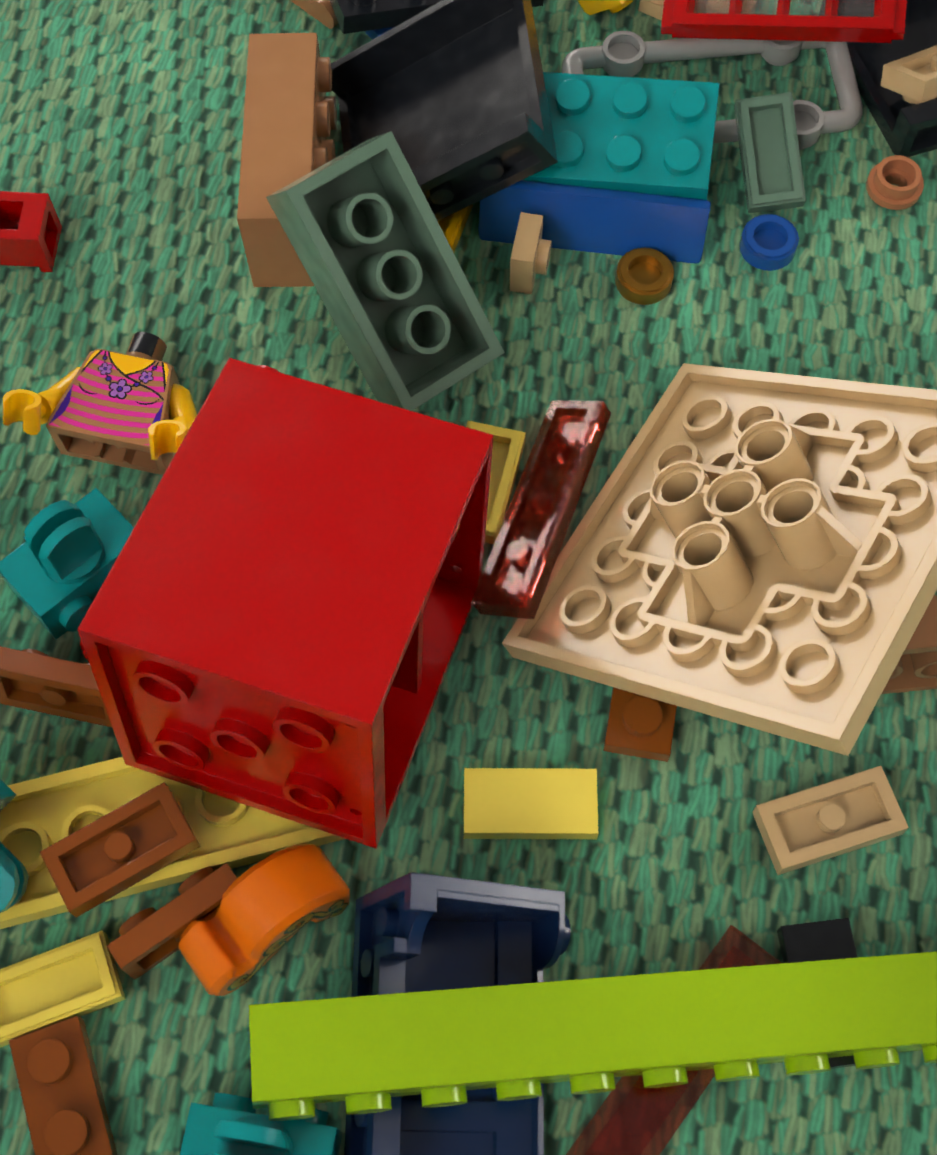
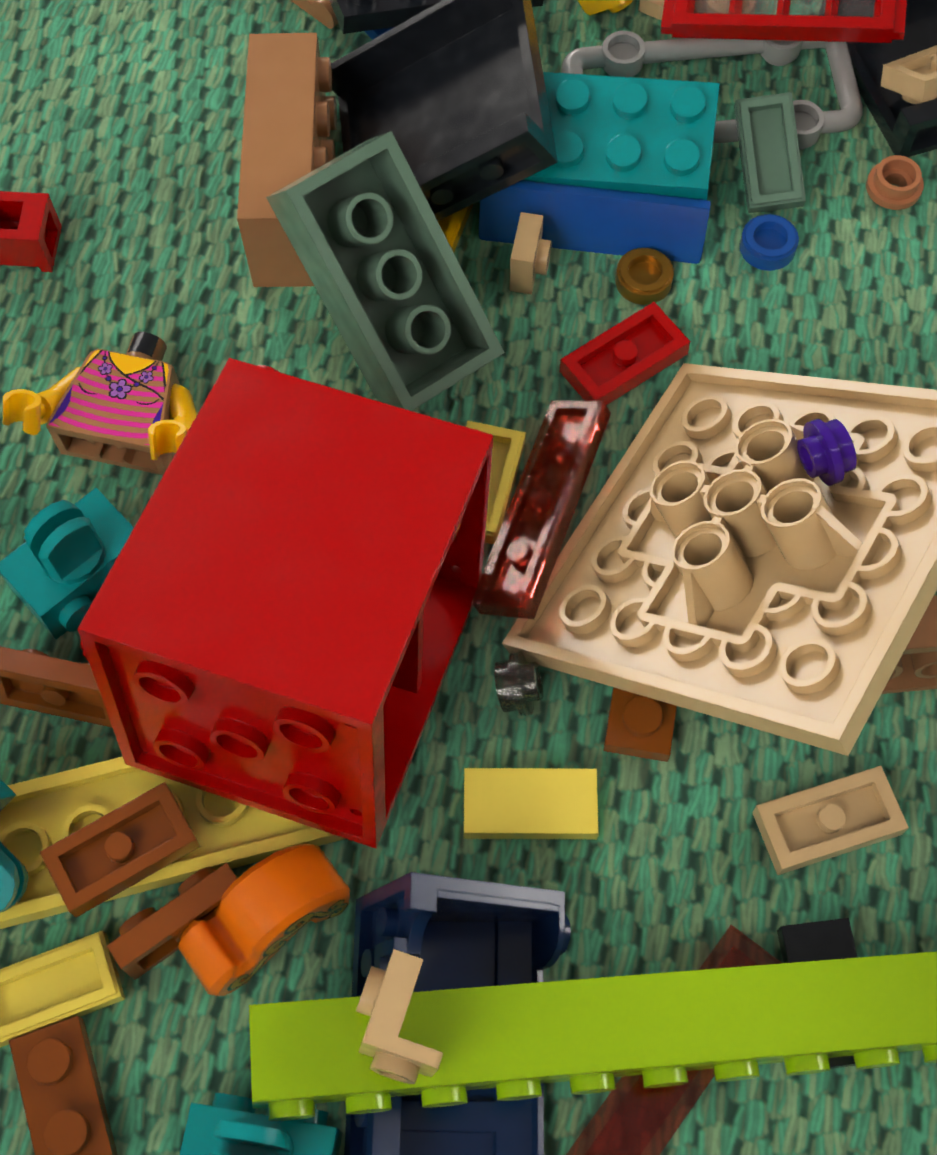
none -> tan bracket [356,949,443,1084]
none -> clear smoke plate [494,651,543,716]
none -> red plate [559,302,690,413]
none -> dark purple plate [797,419,857,486]

